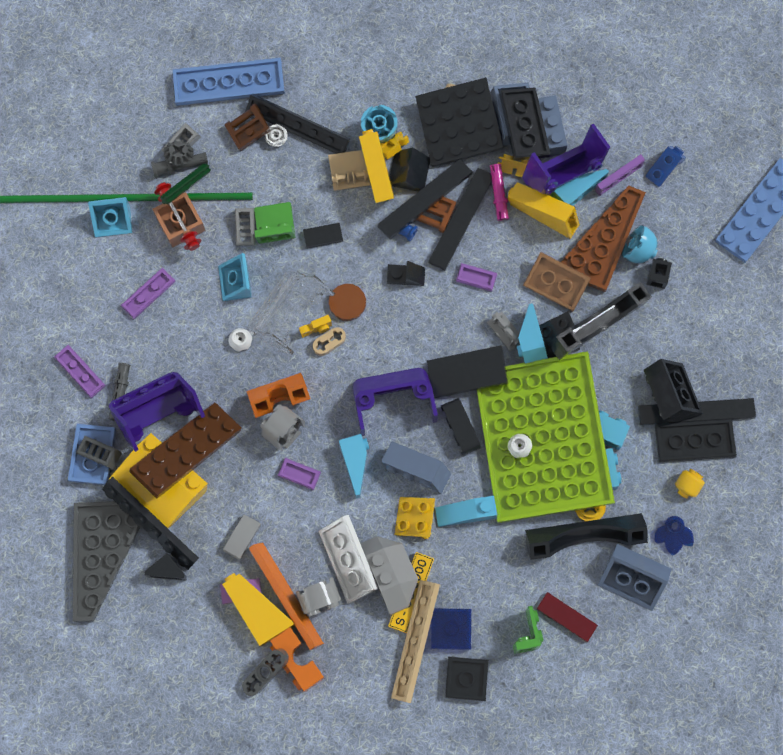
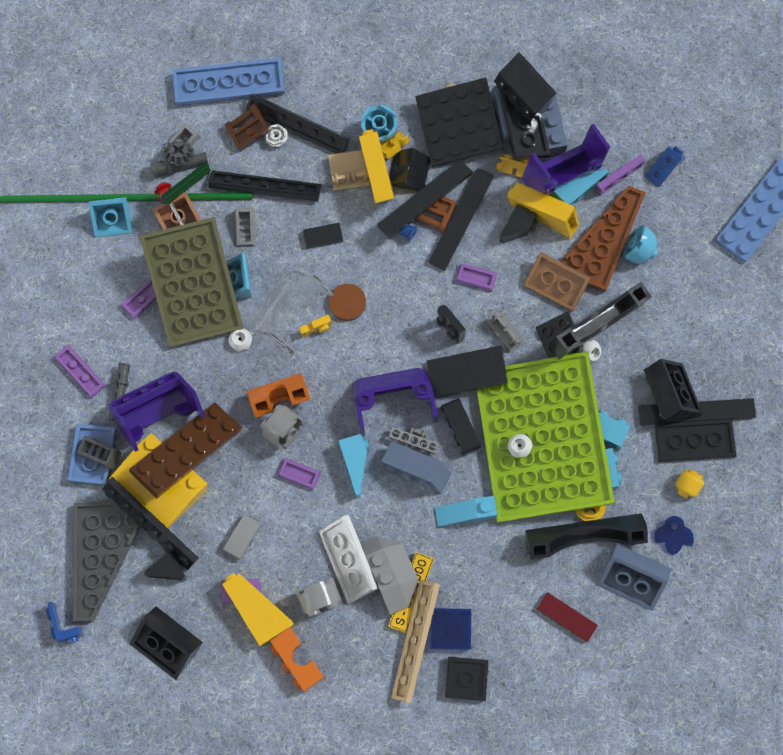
dark grey beam [242,648,289,696] -> none
orange tile [249,542,324,650] -> none
bright green bracket [254,202,296,244] -> none
tan beam [313,327,346,356] -> none
black slope [387,261,425,286] -> none
yellow hinge [394,497,435,539] -> none
dark pink pin [489,164,509,221] -> none
bright green bracket [513,606,543,654] -> none
medium azure slope [517,303,547,364] -> none
black brick [646,258,672,289] -> none
none -> blue bracket [46,601,83,644]
none -> black slope [130,606,203,680]
none -> olive plate [140,217,244,347]
none -> black tile [208,170,321,202]
none -> light grey piece [389,426,440,455]
none -> black plate [437,305,466,344]
none -> black slope [494,52,557,122]
none -> black slope [499,205,538,243]
none -> white plate [580,340,601,363]

